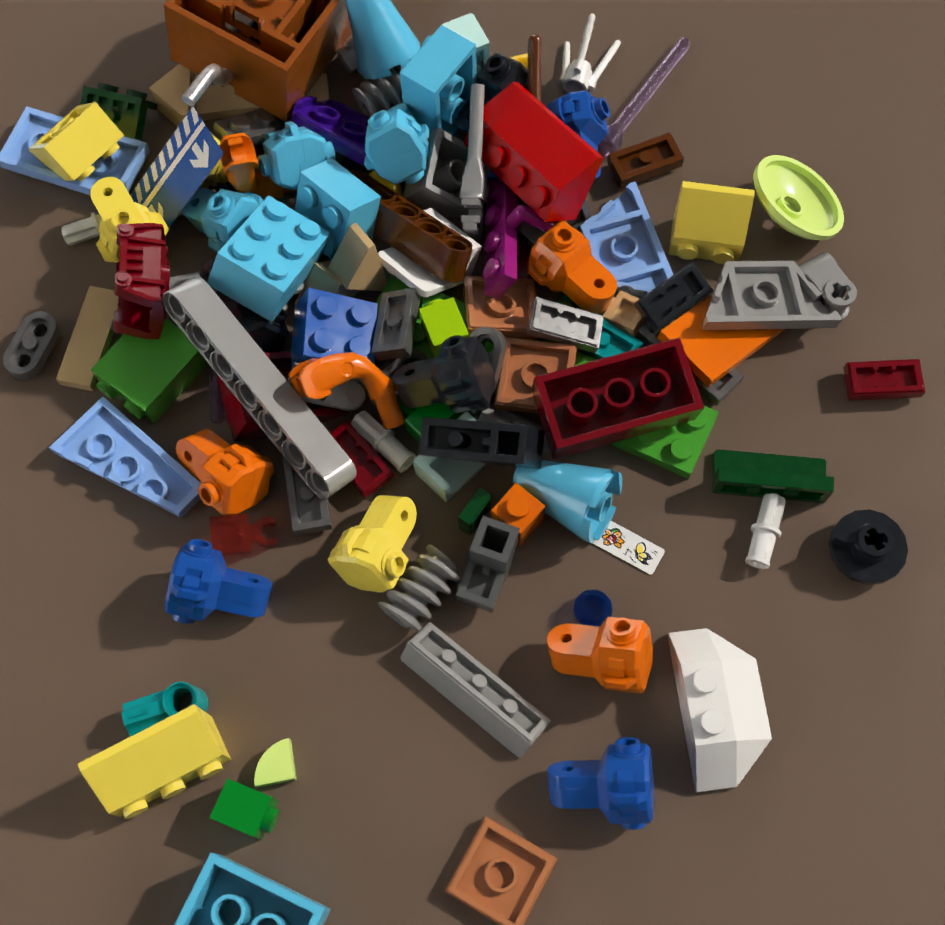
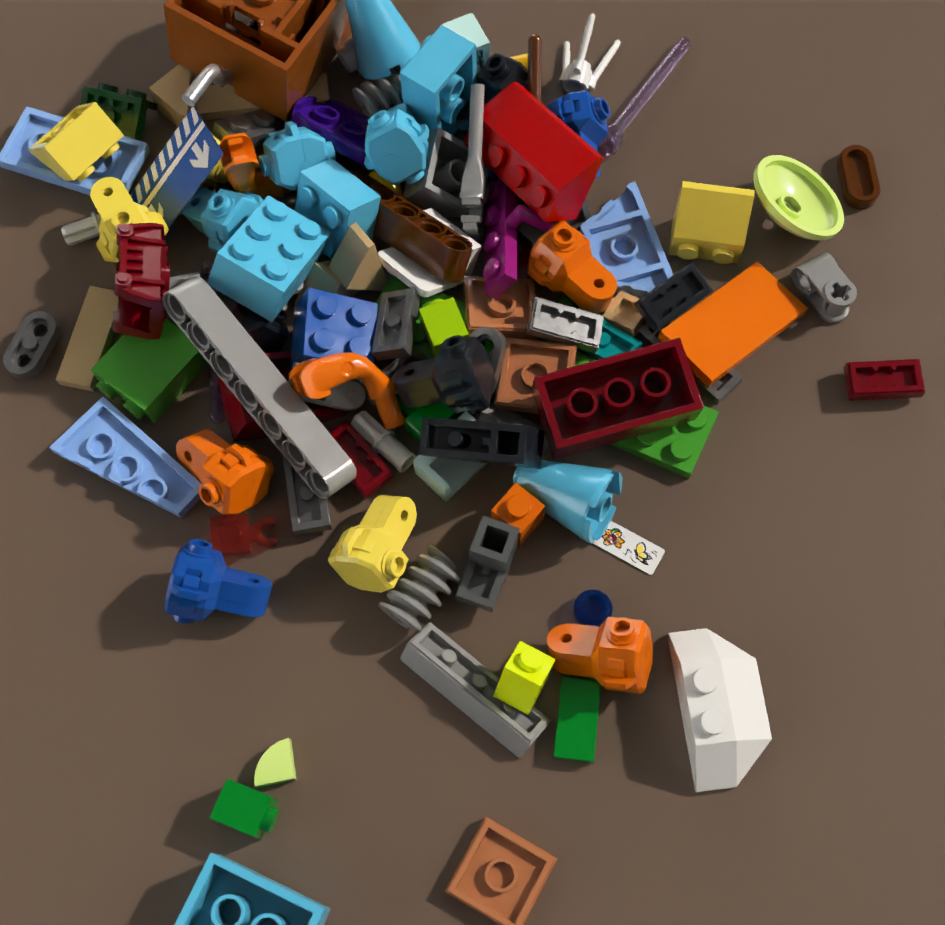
light yellow slope [77,704,231,819] -> none
teal piece [121,681,208,737] -> none
dark green tile [458,487,491,535] -> none
blue piece [547,737,655,830] -> none
reddish brown plate [607,132,684,188] -> none
light grey wing [702,261,841,330] -> none
dark green panel [712,449,834,503] -> none
white axle [745,493,786,569] -> none
black piece [829,509,908,585] -> none
none -> neon yellow brick [493,641,556,715]
none -> green tile [553,677,601,763]
none -> reddish brown tile [836,145,880,210]

